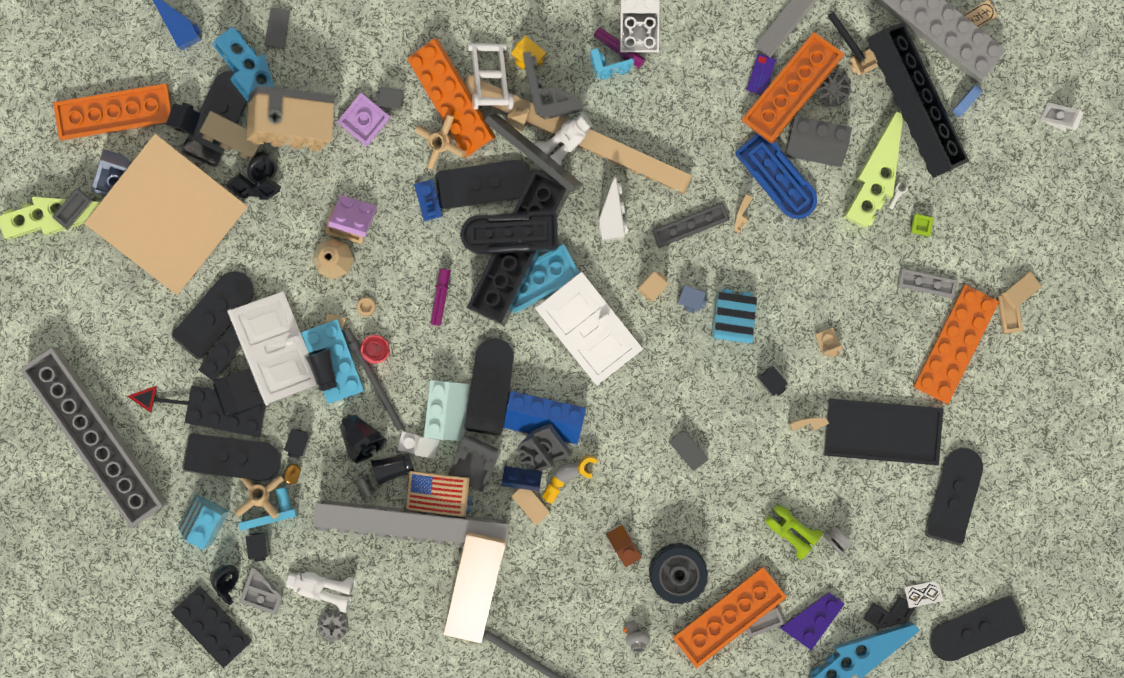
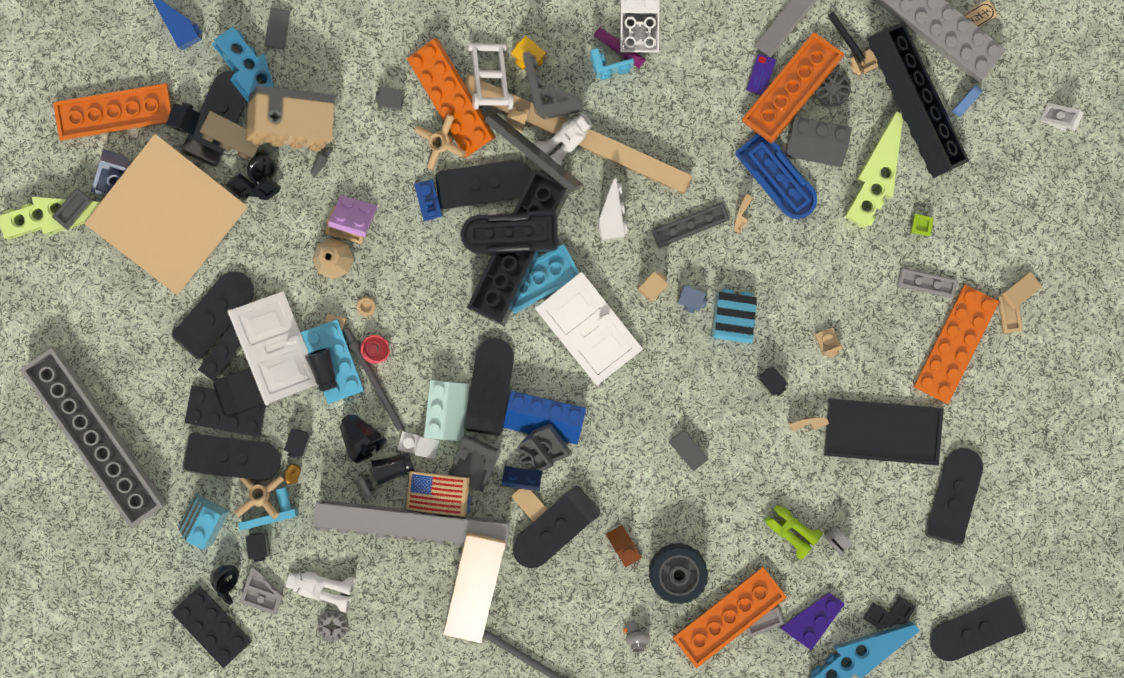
piece [127,386,189,413] -> none
lavender plate [337,93,391,147] -> none
magenta axle [430,268,451,326] -> none
yellow piece [542,455,598,504] -> none
white hand [888,183,908,209] -> none
white sticker [904,581,943,608] -> none
none -> dark grey bar [311,147,332,176]
none -> black piece [512,486,601,568]

